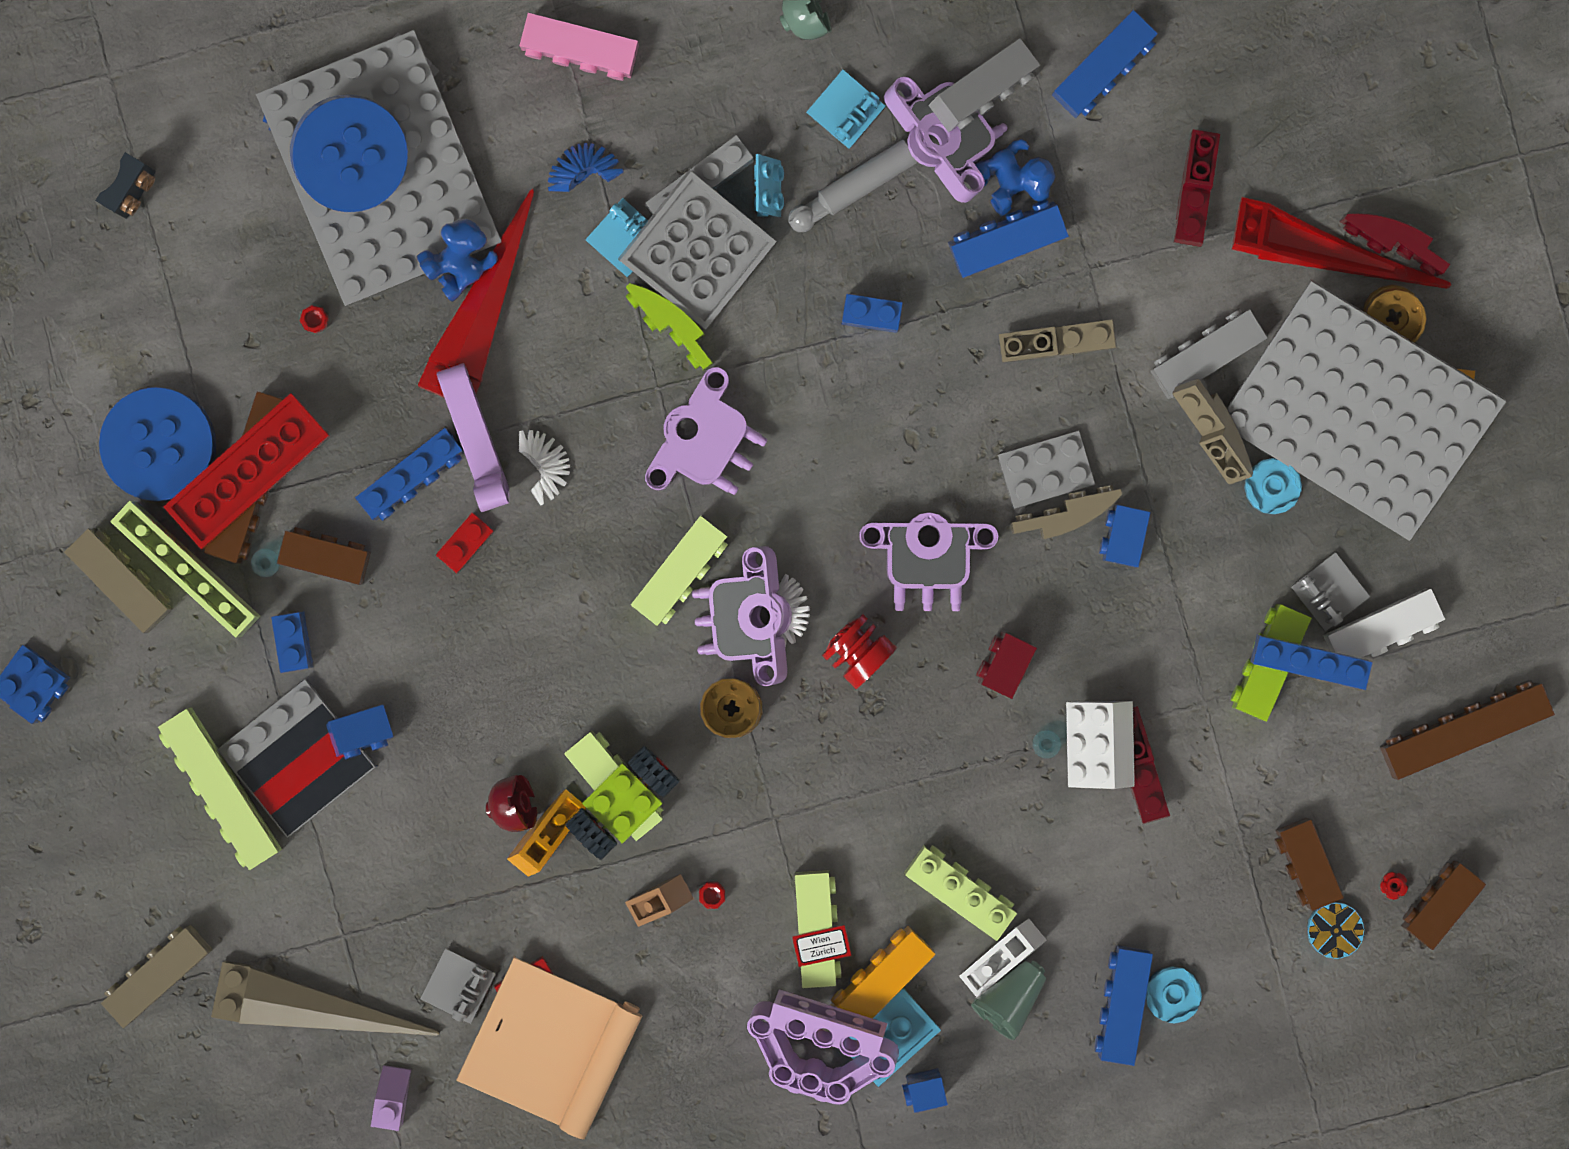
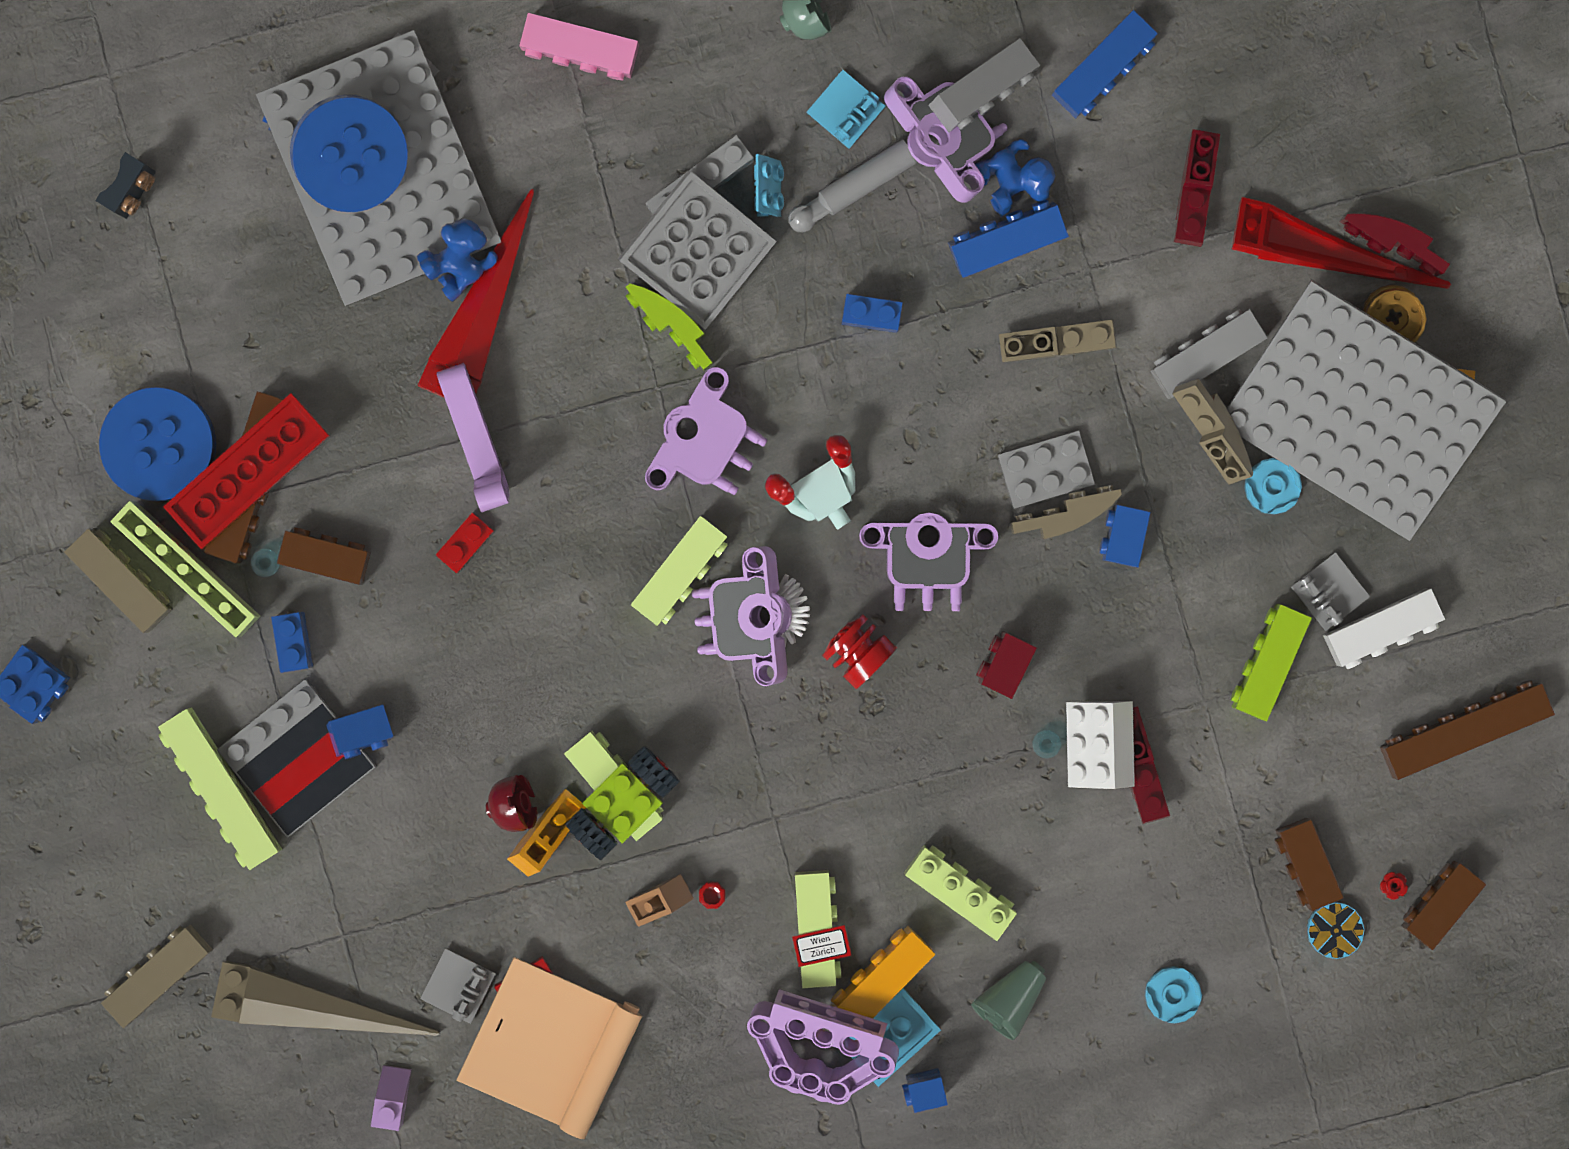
red tile [300,305,329,334] -> none
blue brick [355,428,464,521] -> none
white hair [519,430,570,505] -> none
blue hair [548,143,624,192] -> none
medium azure hinge [585,198,648,278] -> none
pearl gold wheel [700,679,763,738] -> none
white slope [960,919,1047,997] -> none
blue brick [1095,945,1153,1066] -> none
blue brick [1250,634,1373,690] -> none
none -> light aqua torso [765,435,855,530]

